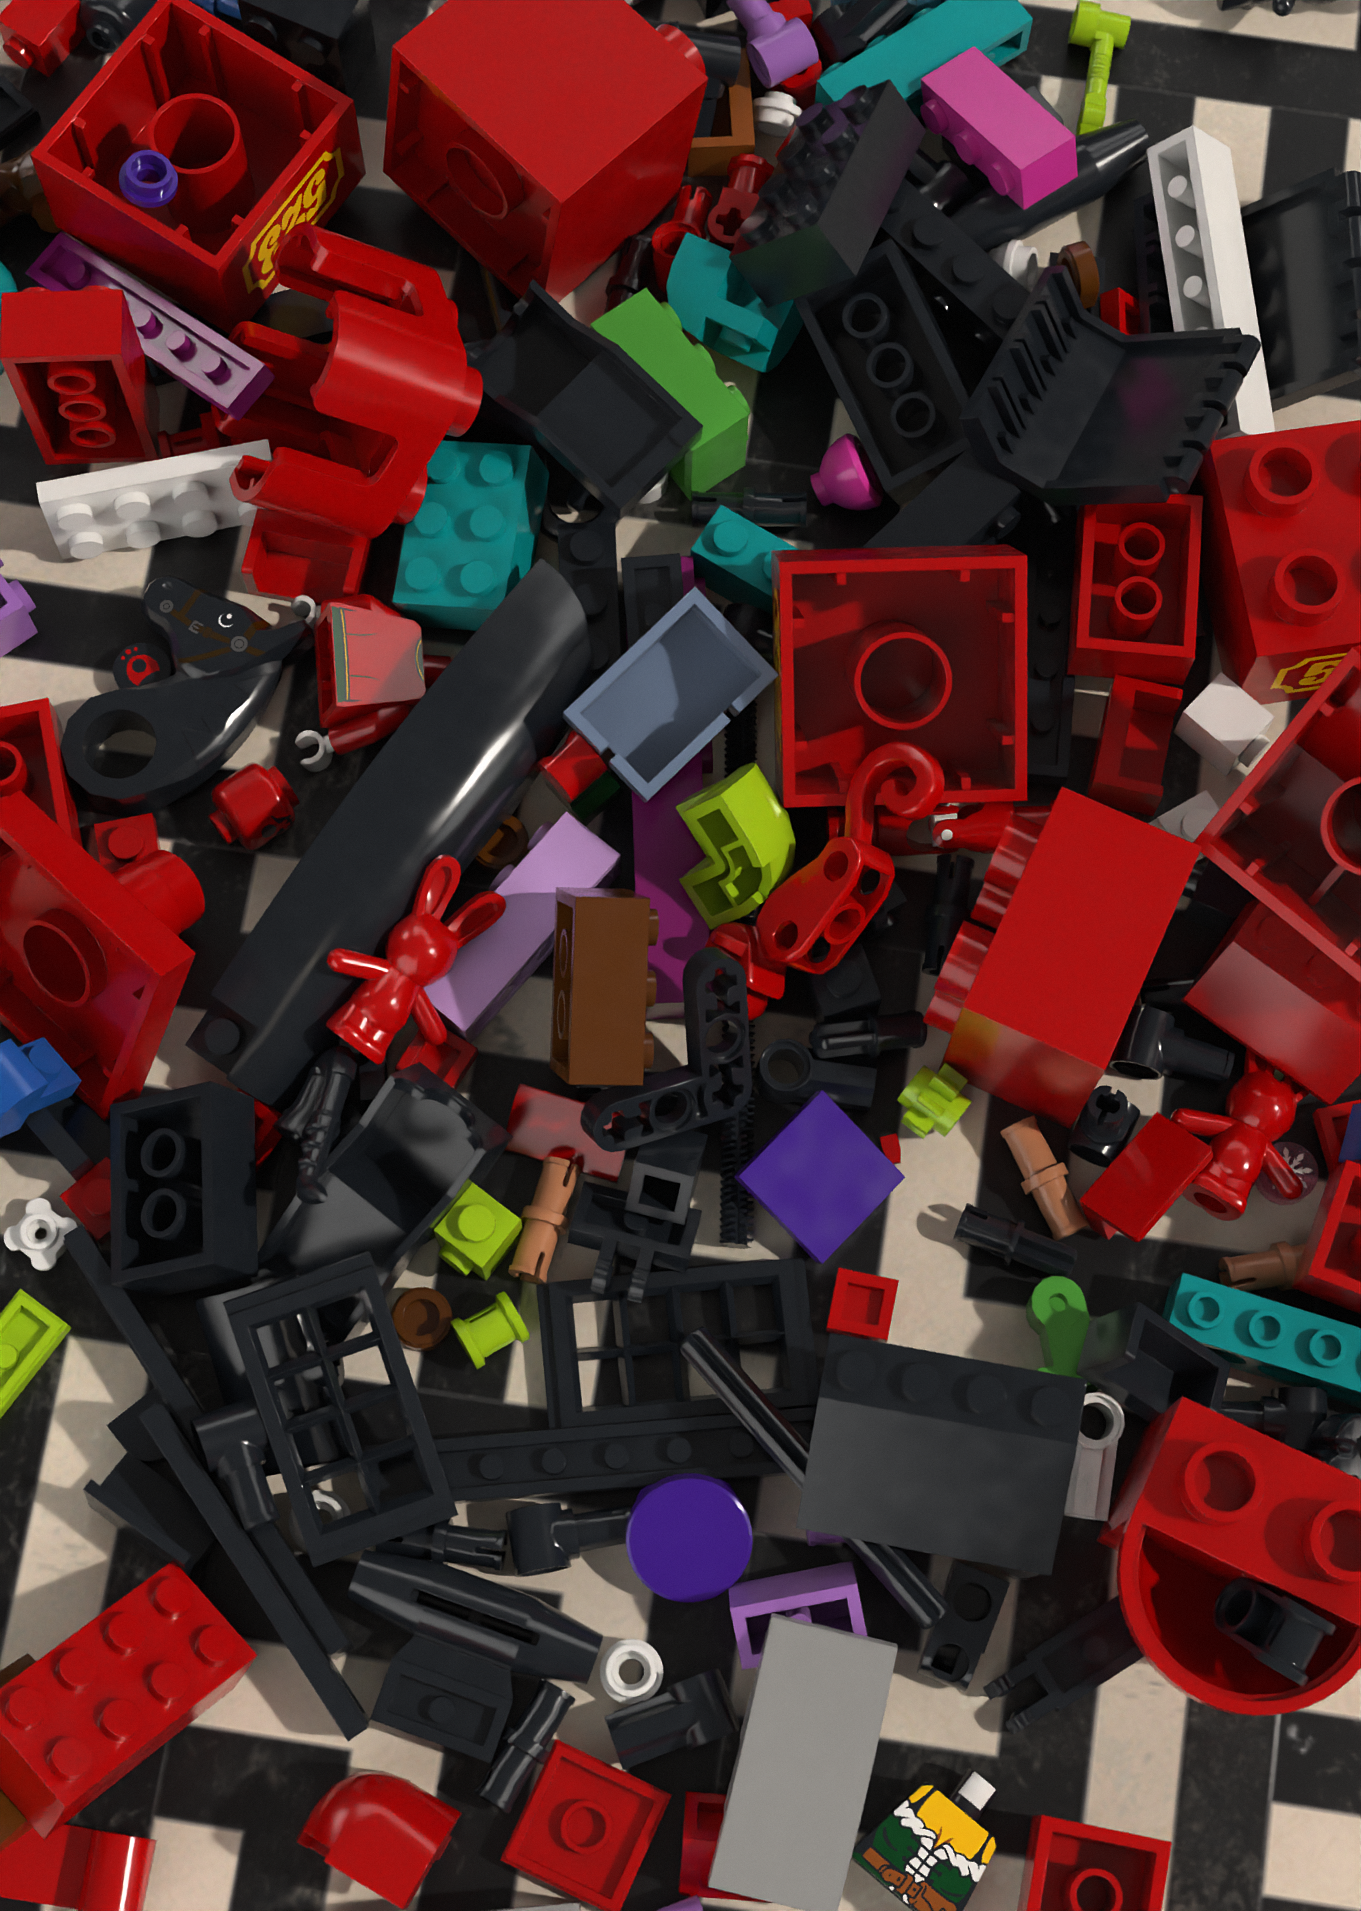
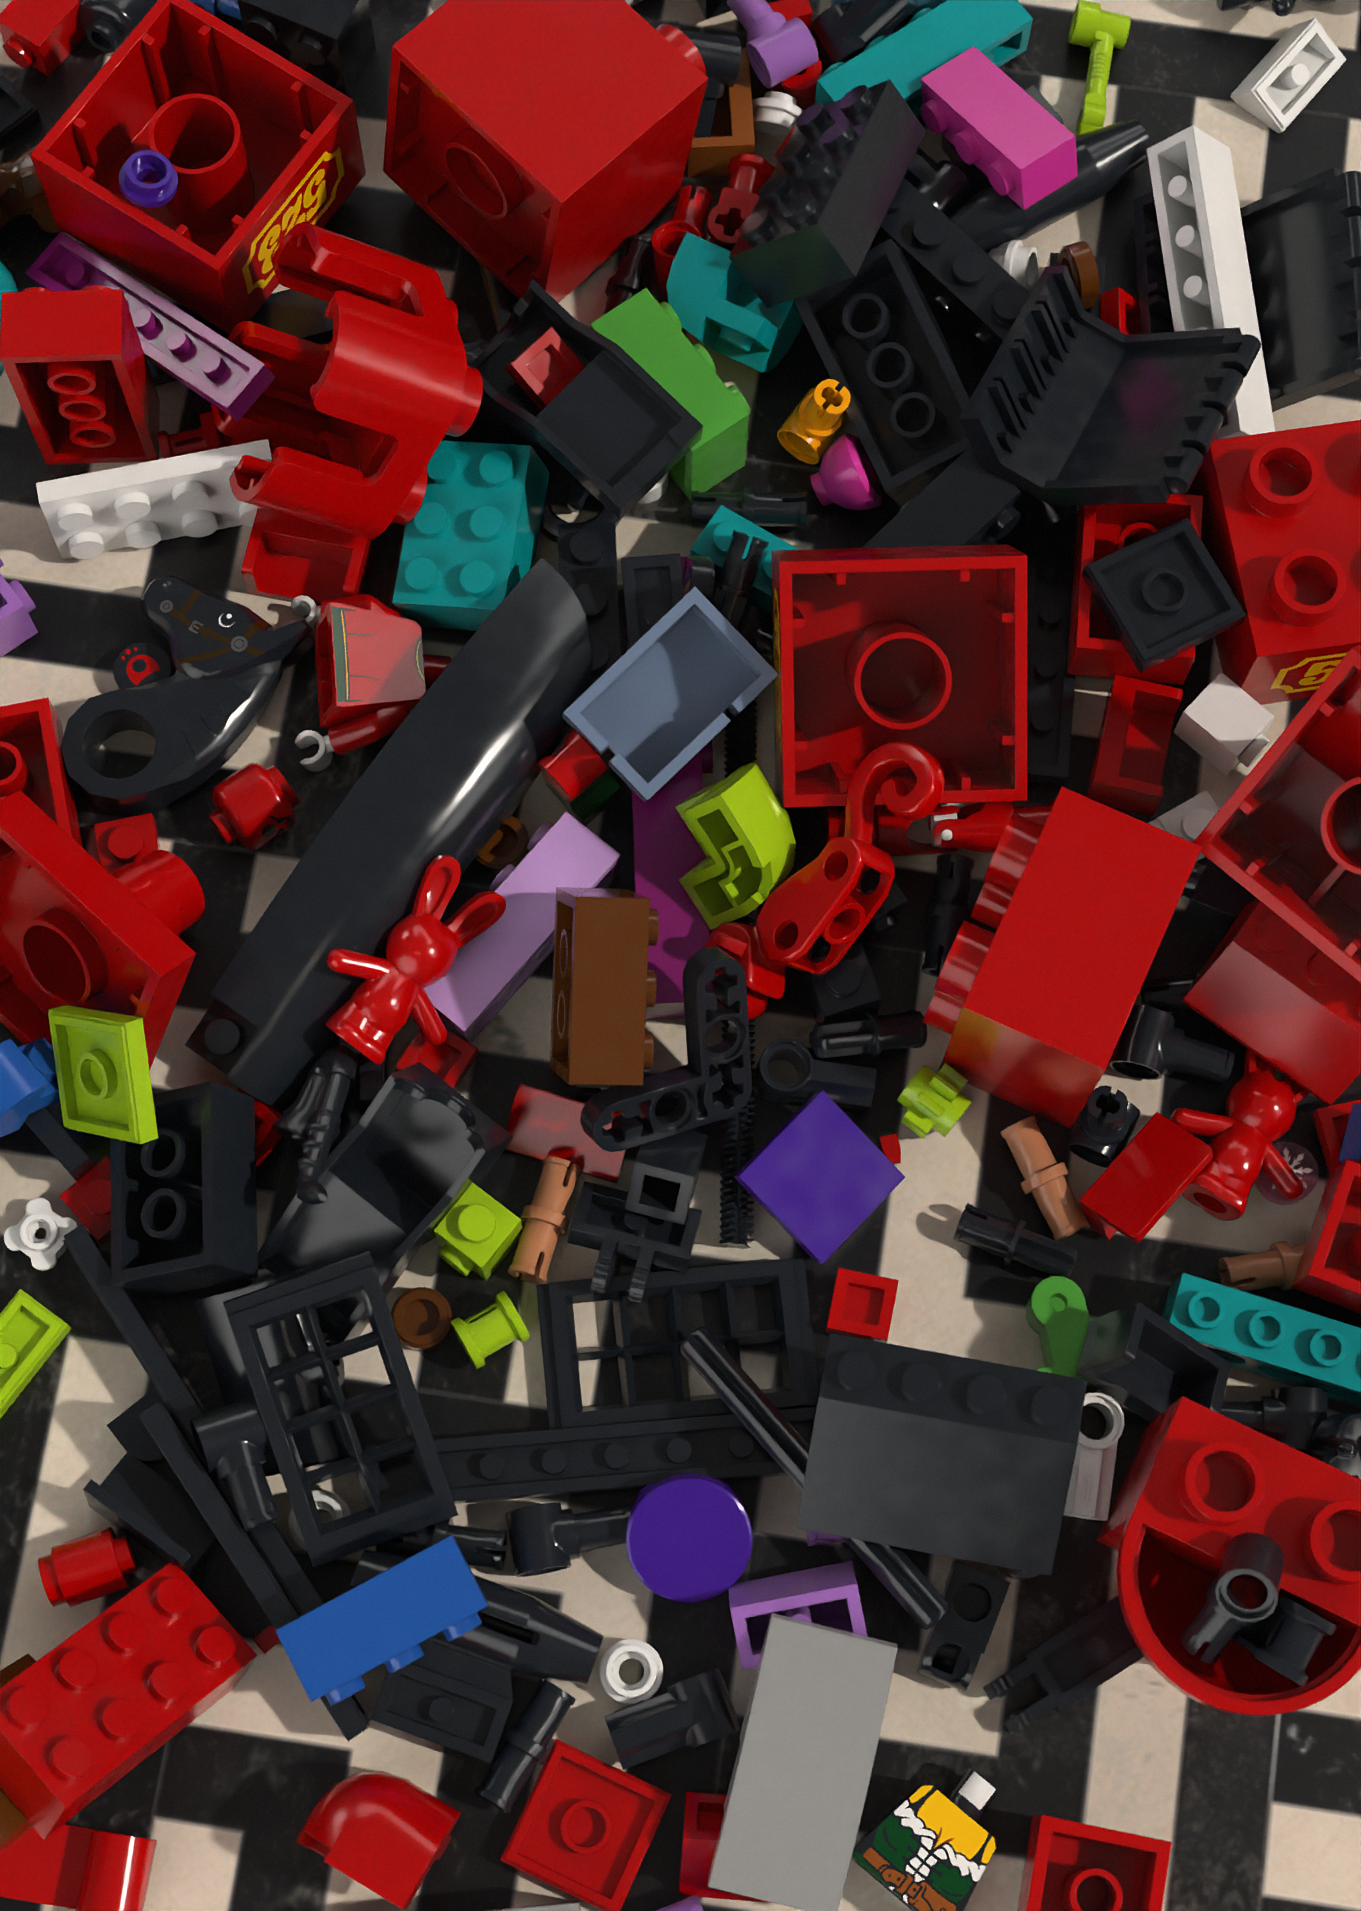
none -> red brick [38,1527,138,1608]
none -> lime tile [48,1005,158,1144]
none -> red piece [253,1625,280,1654]
none -> blue brick [275,1535,488,1706]
none -> red plate [504,327,585,411]
none -> black tile [682,555,715,603]
none -> black axle [711,530,769,630]
none -> light orange pin [777,379,850,464]
none -> black tile [1082,518,1247,673]
none -> black pin [1180,1533,1284,1664]
none -> white slope [1230,18,1347,133]

